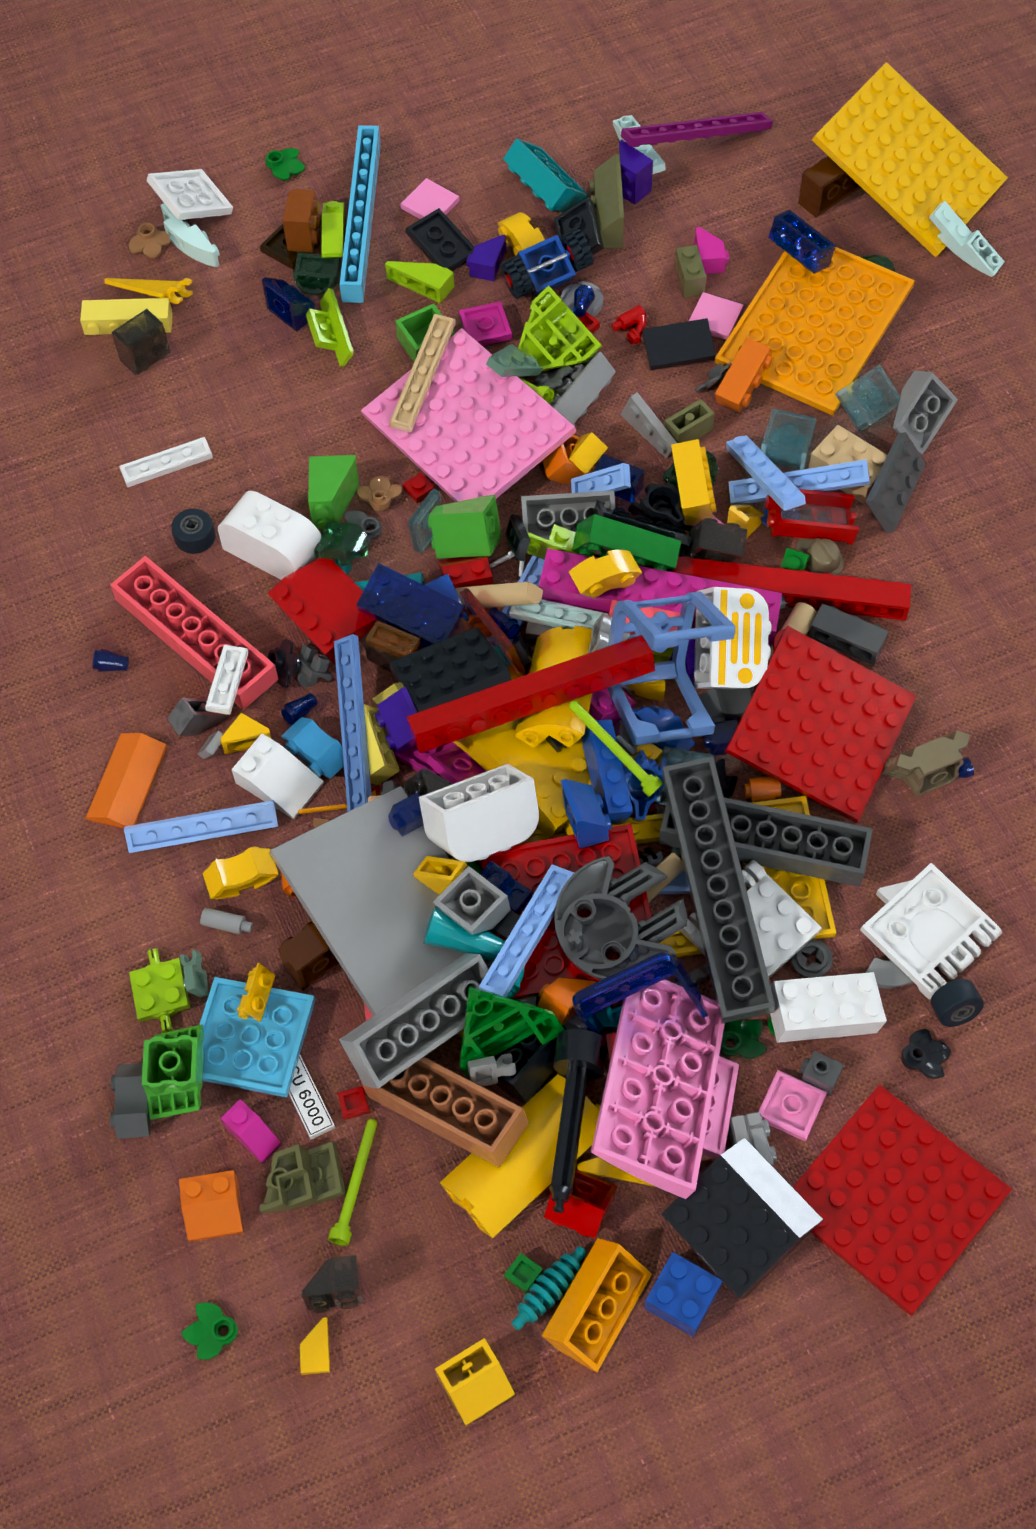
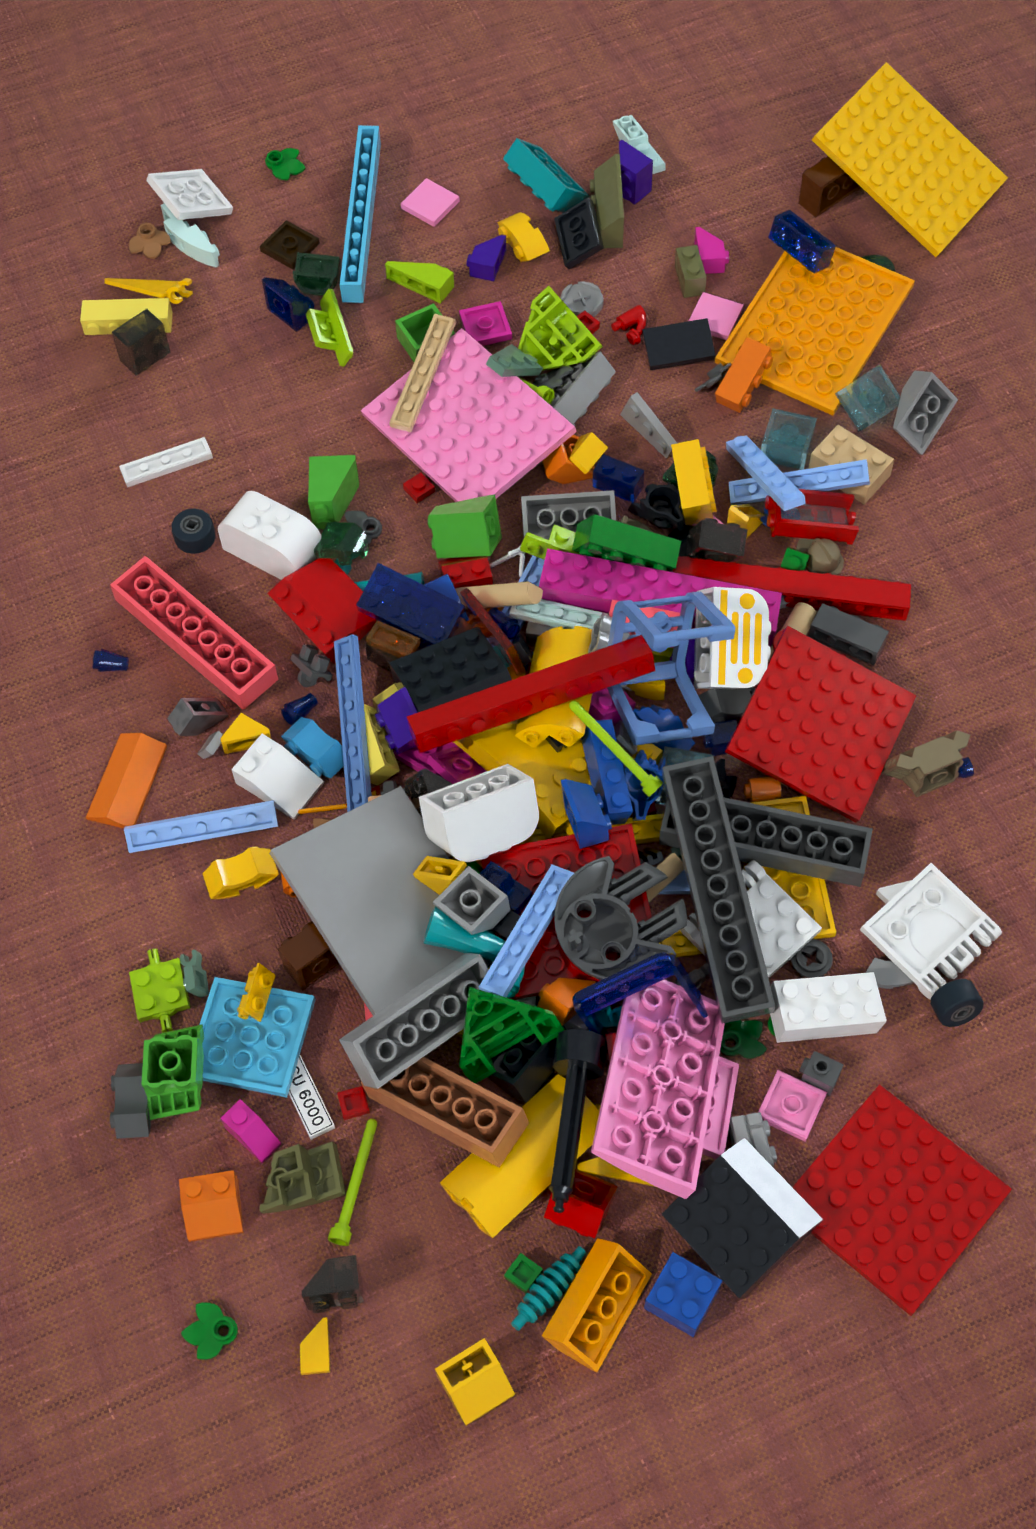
light grey cylinder [200,907,253,935] -> none
white tile [205,645,248,715] -> none
black plate [267,639,300,688] -> none
dark orange hinge [283,189,322,253] -> none
lime slope [322,201,346,258] -> none
medium nougat plate [357,476,402,511] -> none
clear blue brick [388,792,424,837] -> none
black tile [405,208,475,271] -> none
clear light blue tile [408,489,442,553] -> none
light grey plate [467,1054,516,1087] -> none
brick [500,228,594,299] -> none
black tile [505,514,531,561] -> none
yellow brick [569,550,642,599] -> none
light blue plate [571,463,631,493] -> none
clear blue cone [573,285,595,317] -> none
black wing [594,500,693,547] -> none
magenta plate [620,112,773,147] -> none
olive brick [664,399,715,443] -> none
dark grey plate [865,432,926,533] -> none
black plate [901,1029,951,1079] -> none
light aqua slope [929,201,1005,277] -> none

